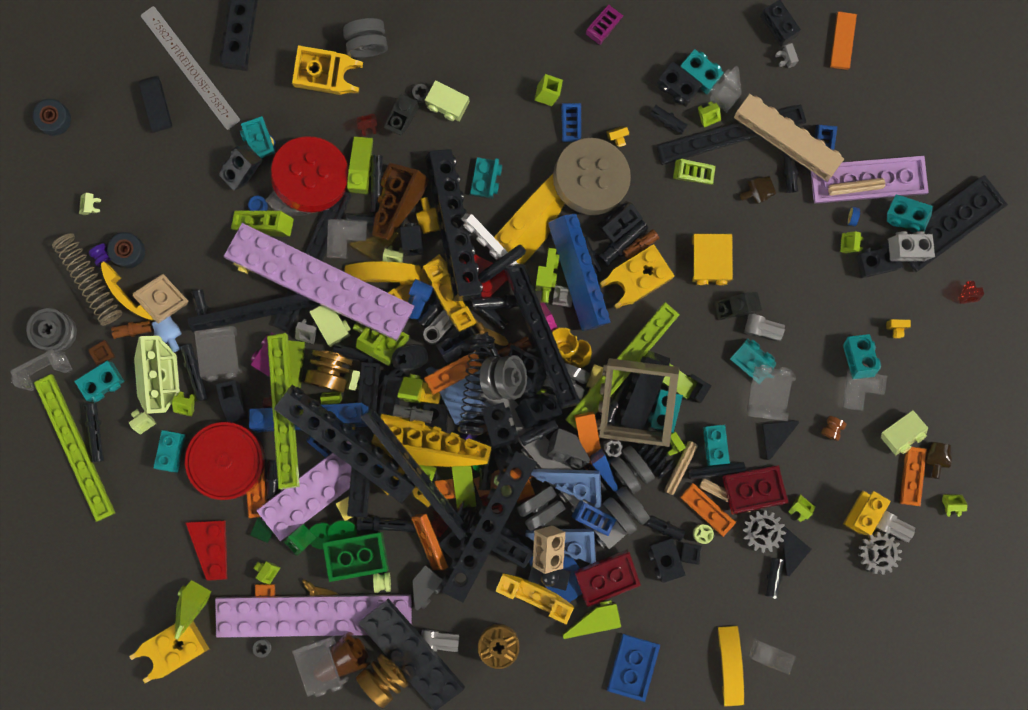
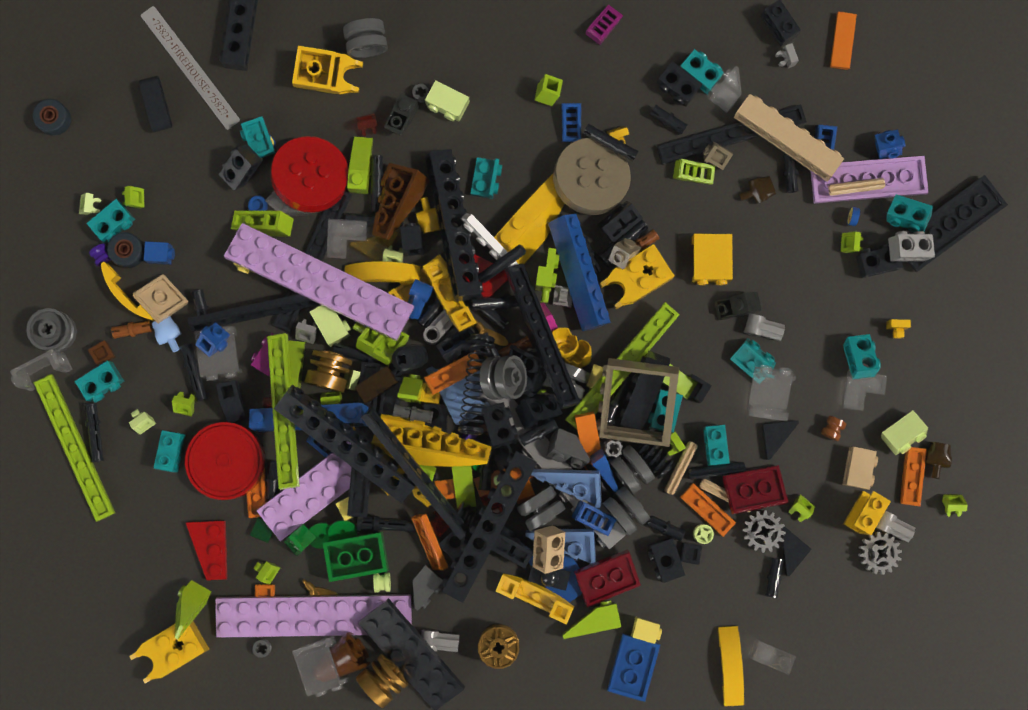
dark tan piece [52,233,123,326] -> none
yellowish green wedge [134,336,180,414] -> none
lime tile [698,101,721,127] -> none
clear red tile [959,281,984,304] -> none
none -> teal brick [86,199,136,244]
none -> lime tile [122,186,144,208]
none -> blue brick [144,242,175,265]
none -> blue brick [195,322,230,357]
none -> dark brown tile [355,366,398,404]
none -> black pin [583,124,639,162]
none -> dark tan bracket [608,238,641,269]
none -> light yellow brick [631,617,662,644]
none -> dark tan bracket [703,141,733,170]
none -> tan brick [842,447,878,490]
none -> blue brick [875,129,905,159]

